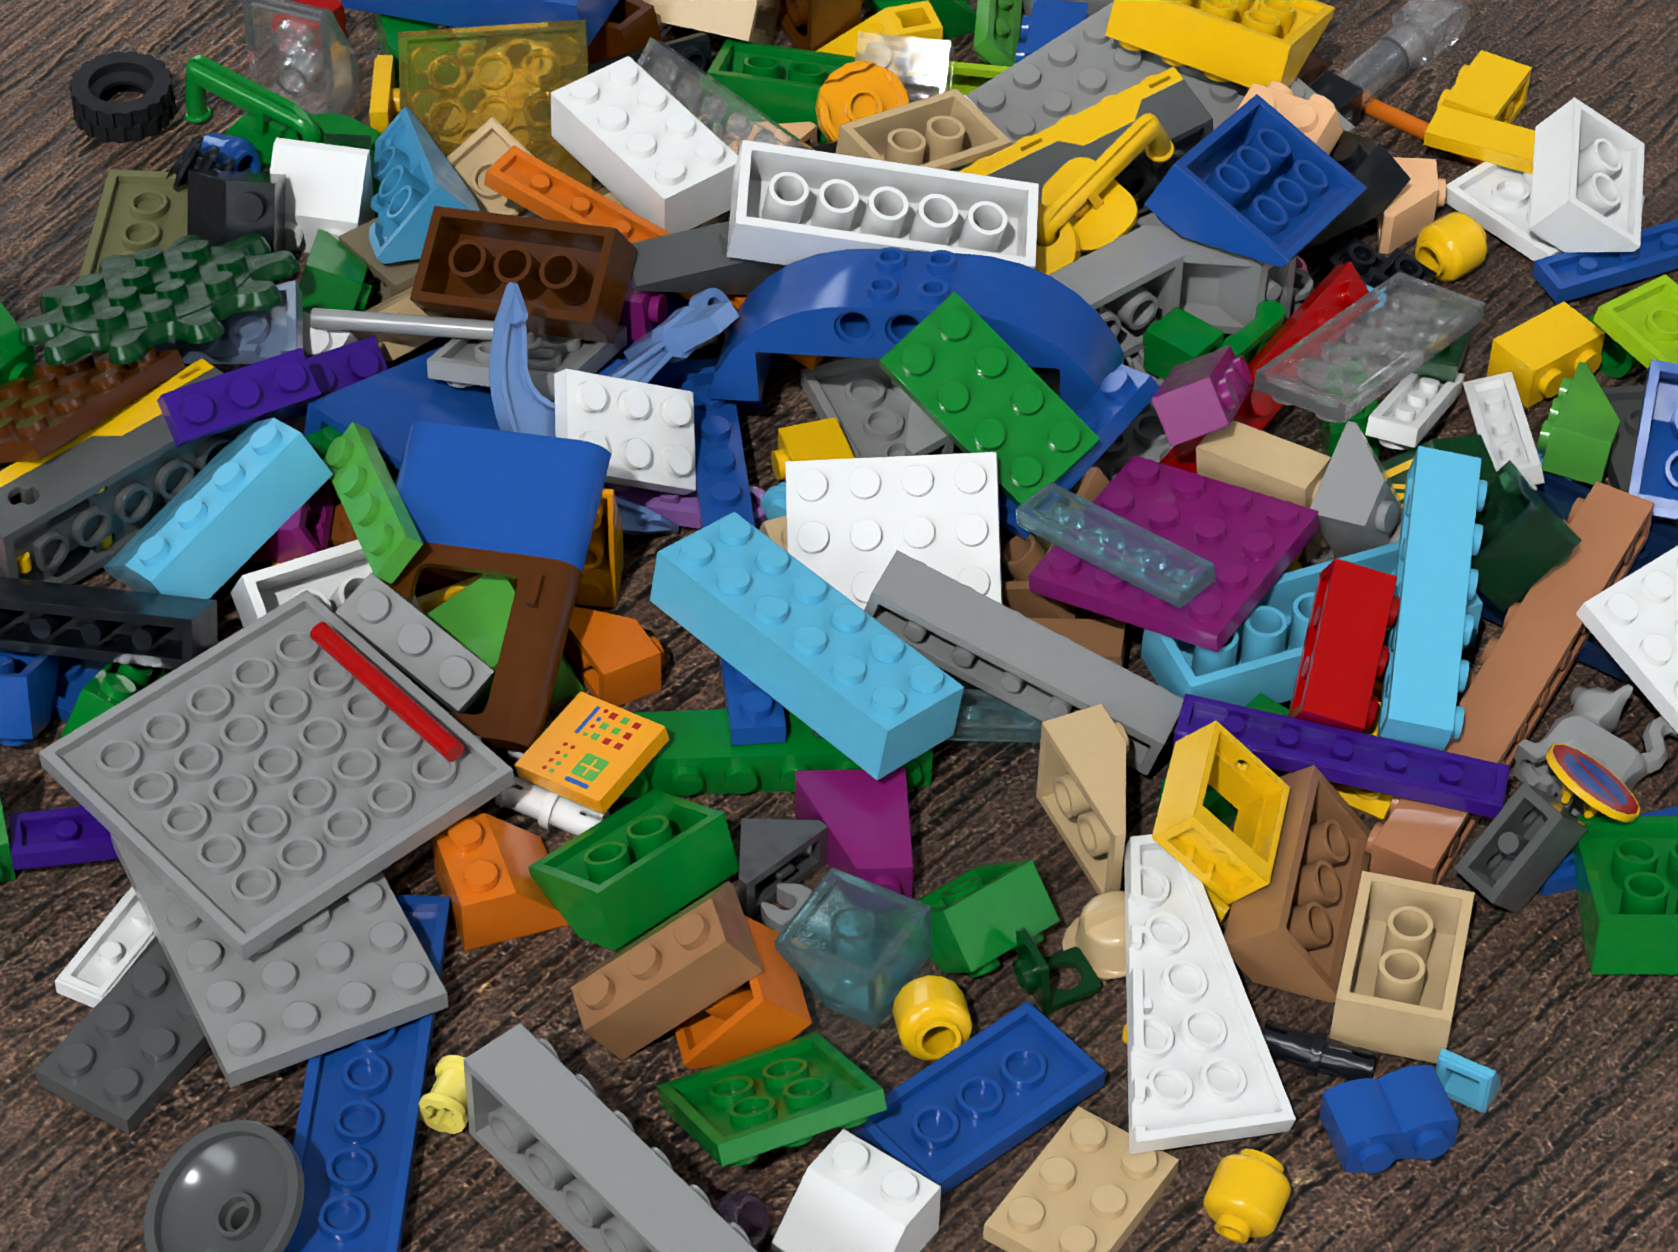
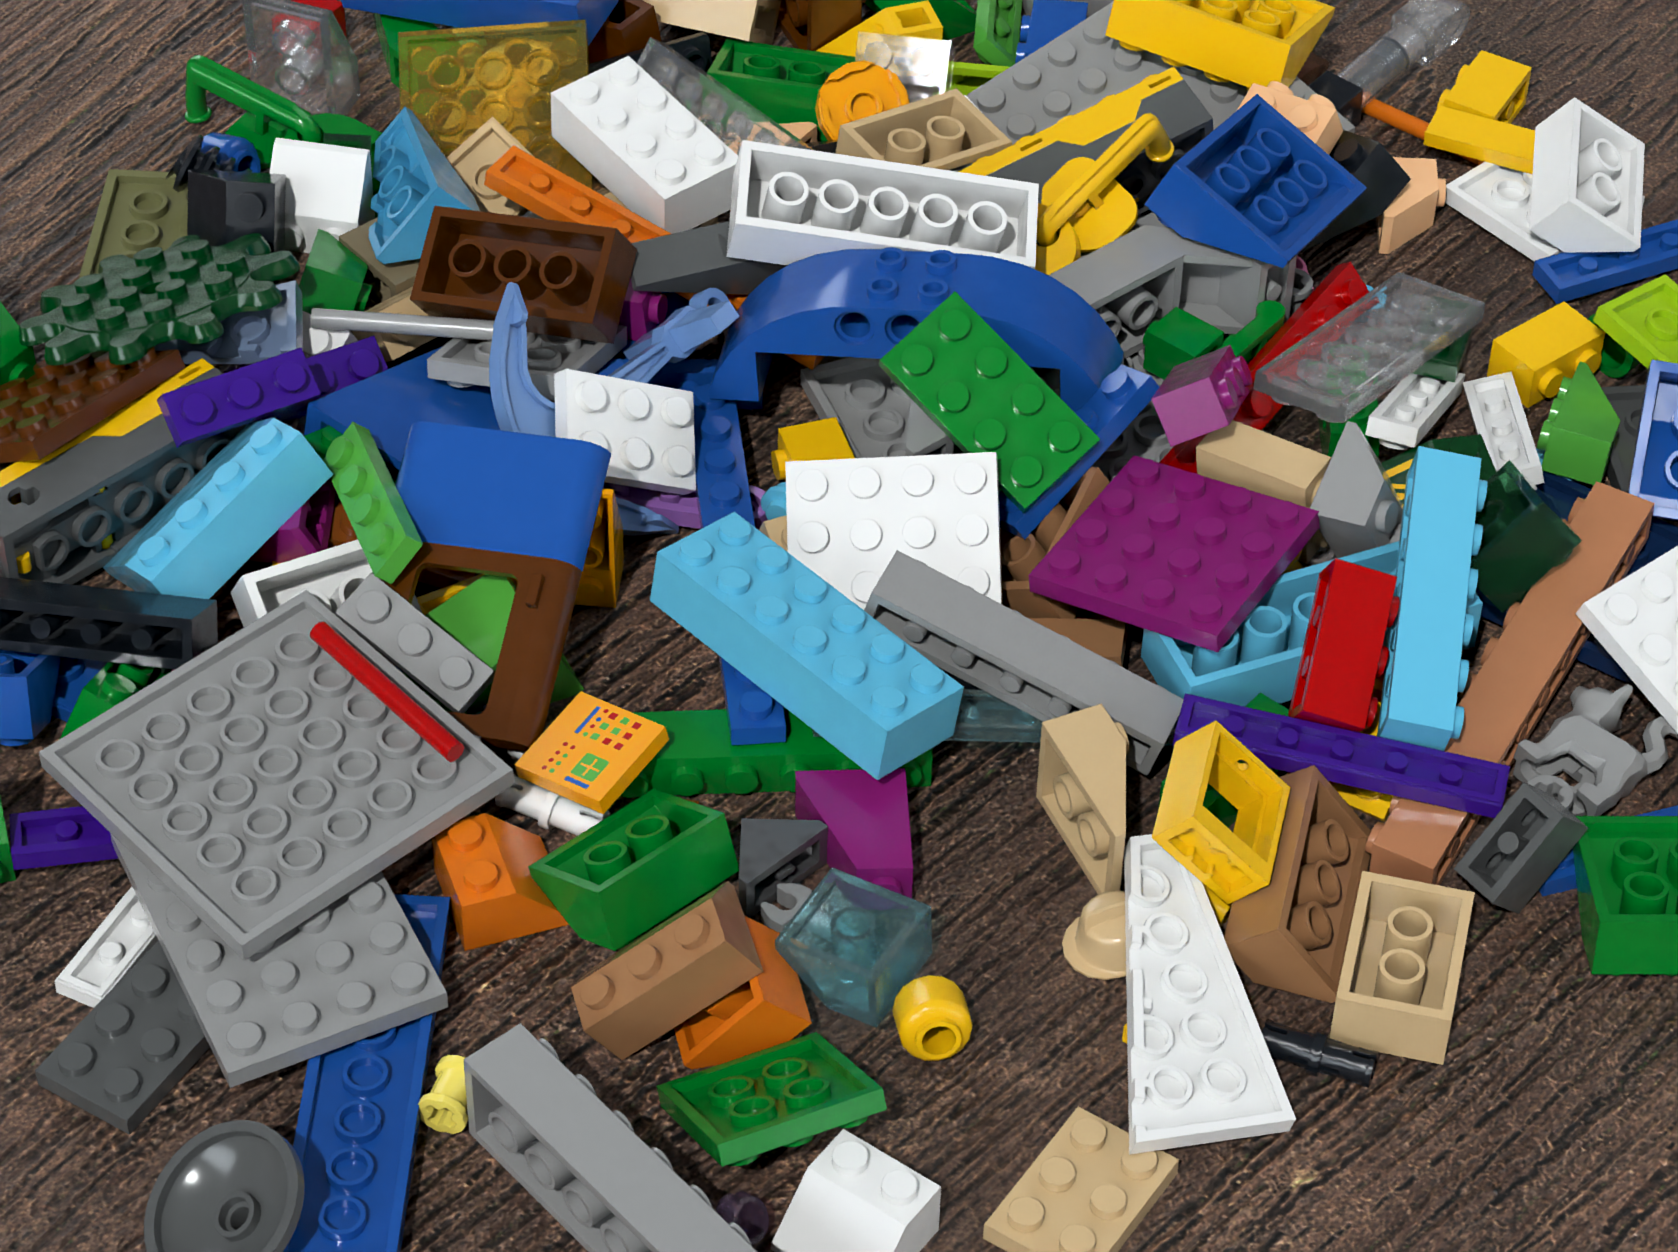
black tyre [69,51,176,143] -> none
yellow plate [369,55,402,133] -> none
orange slope [563,606,666,706] -> none
blue plate [851,1001,1106,1196] -> none
green slope [891,860,1060,978] -> none
dark green bracket [1012,927,1101,1015] -> none
clear light blue plate [1016,482,1215,608] -> none
yellow head [1203,1149,1291,1243] -> none
blue brick [1319,1065,1459,1174] -> none
black slope [1323,234,1437,305] -> none
yellow head [1415,212,1487,282] -> none
medium azure slope [1435,1048,1501,1113] -> none
piece [1545,743,1640,823] -> none

